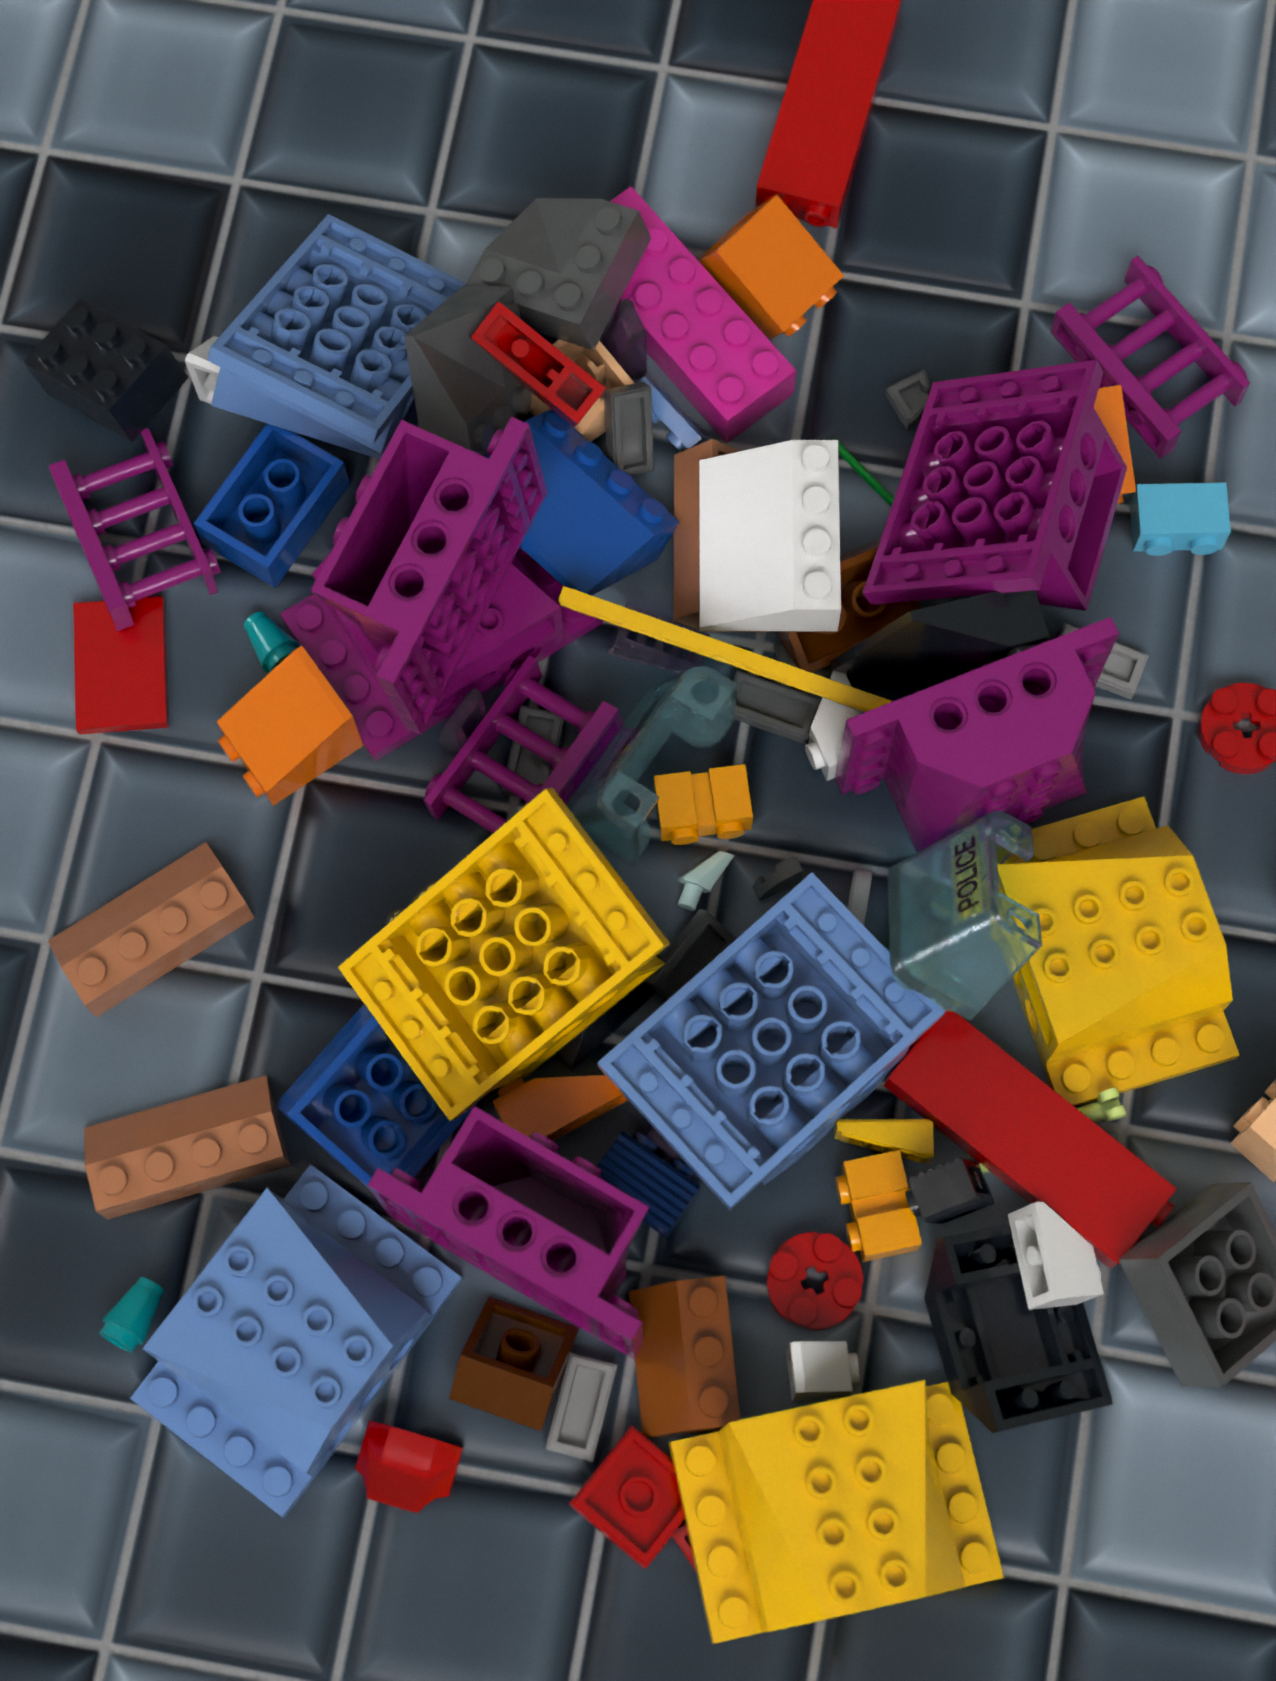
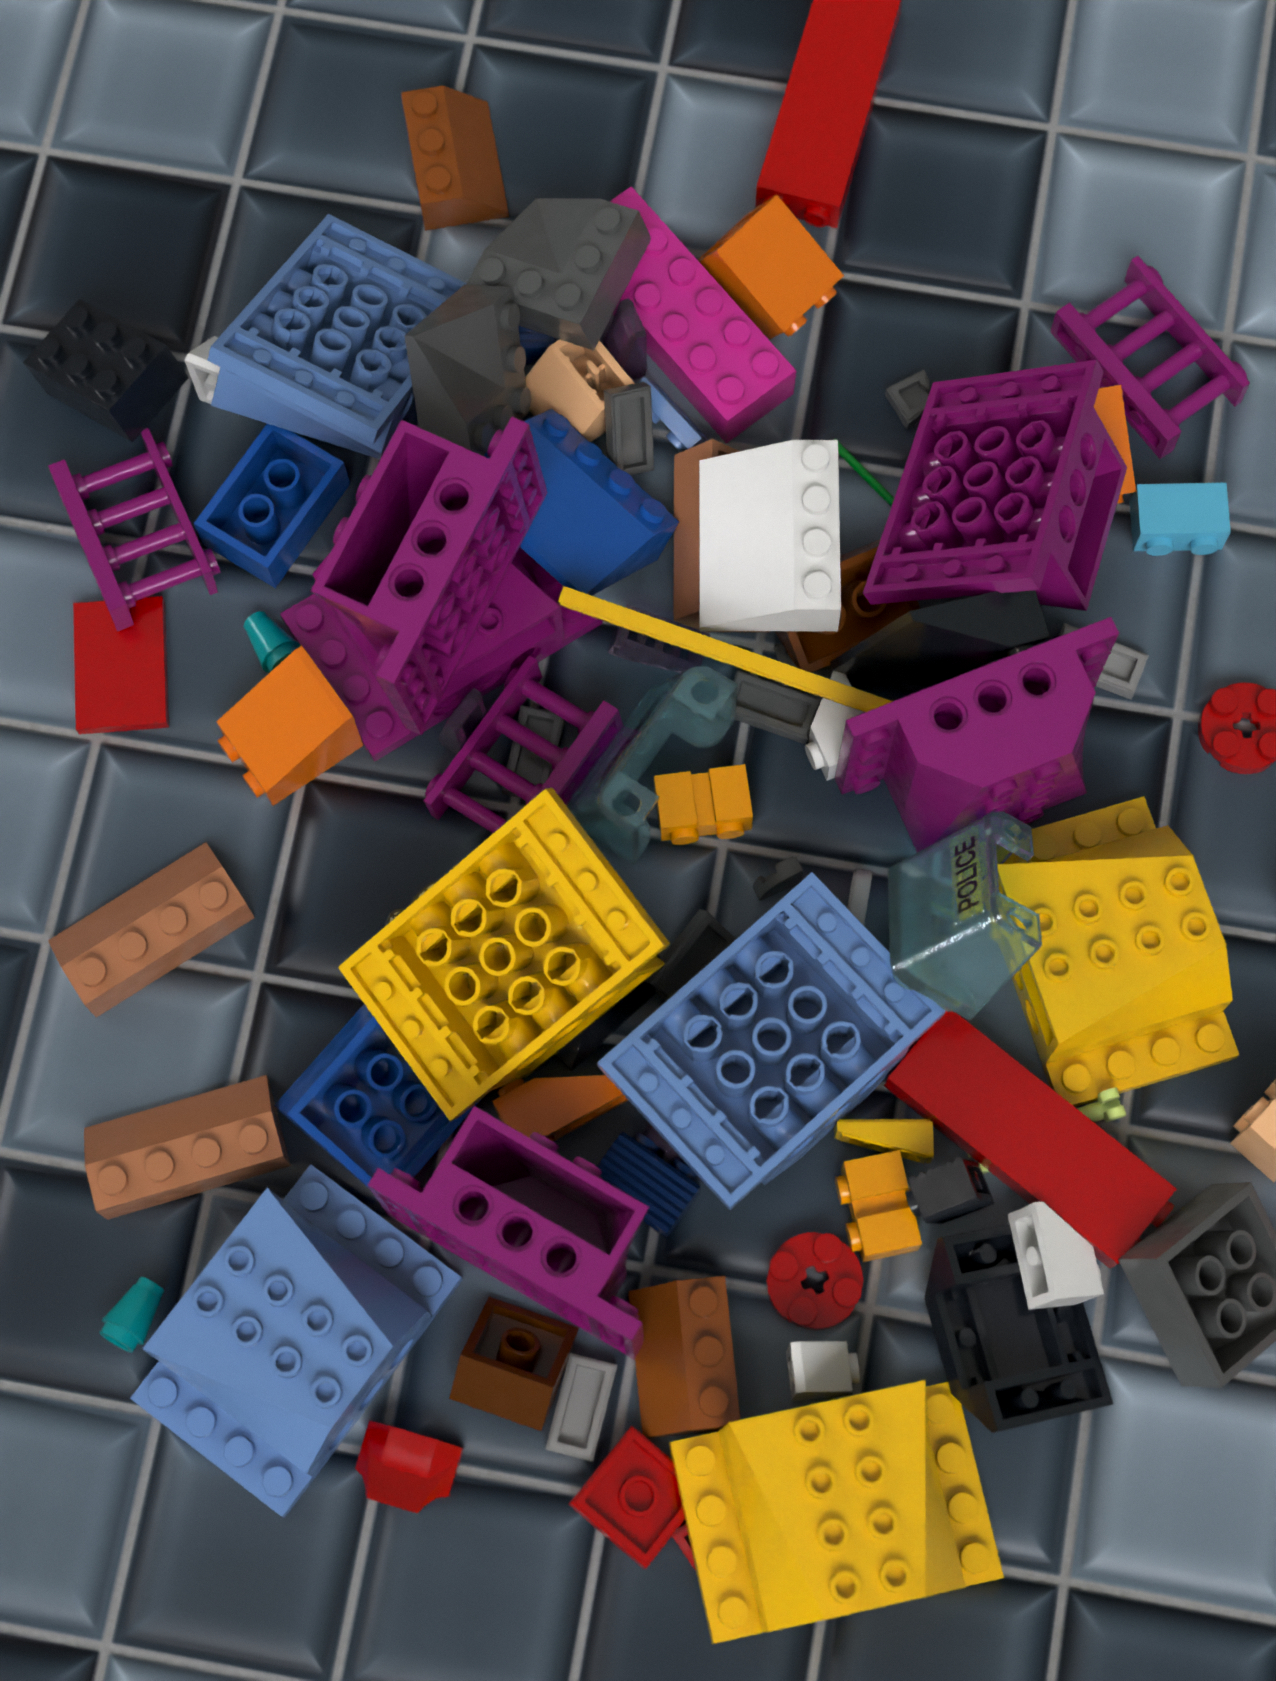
red slope [470,301,606,427] -> none
light aqua bar [678,851,735,911] -> none
none -> dark orange slope [401,85,509,231]

